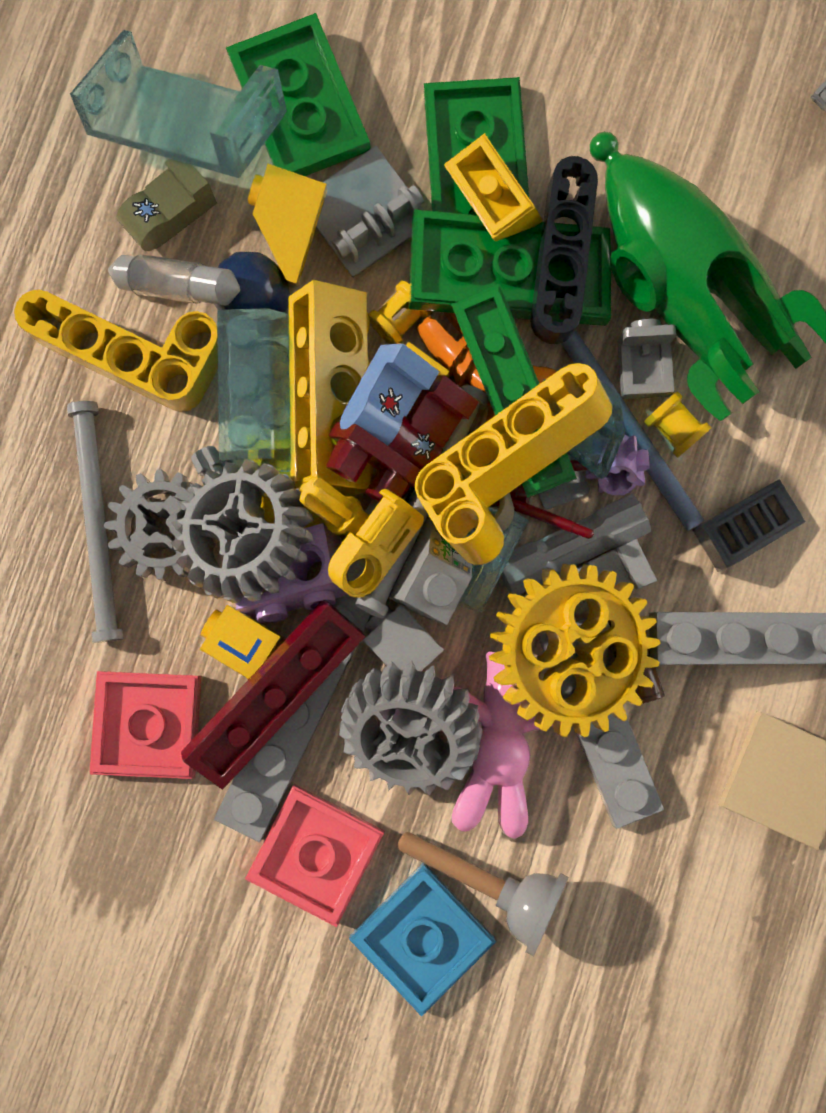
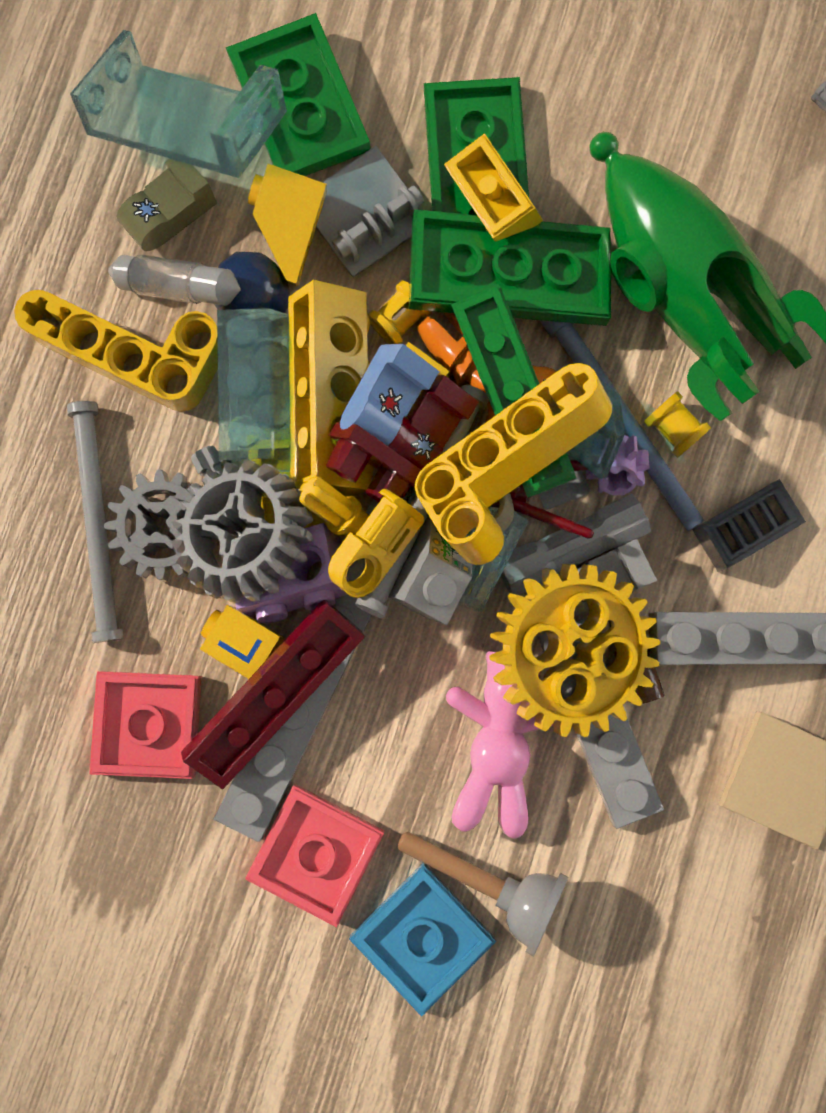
light grey gear [339,661,483,796] -> none
light grey brick [363,605,444,672] -> none
black beam [530,156,598,344] -> none
light grey bracket [617,319,676,399] -> none

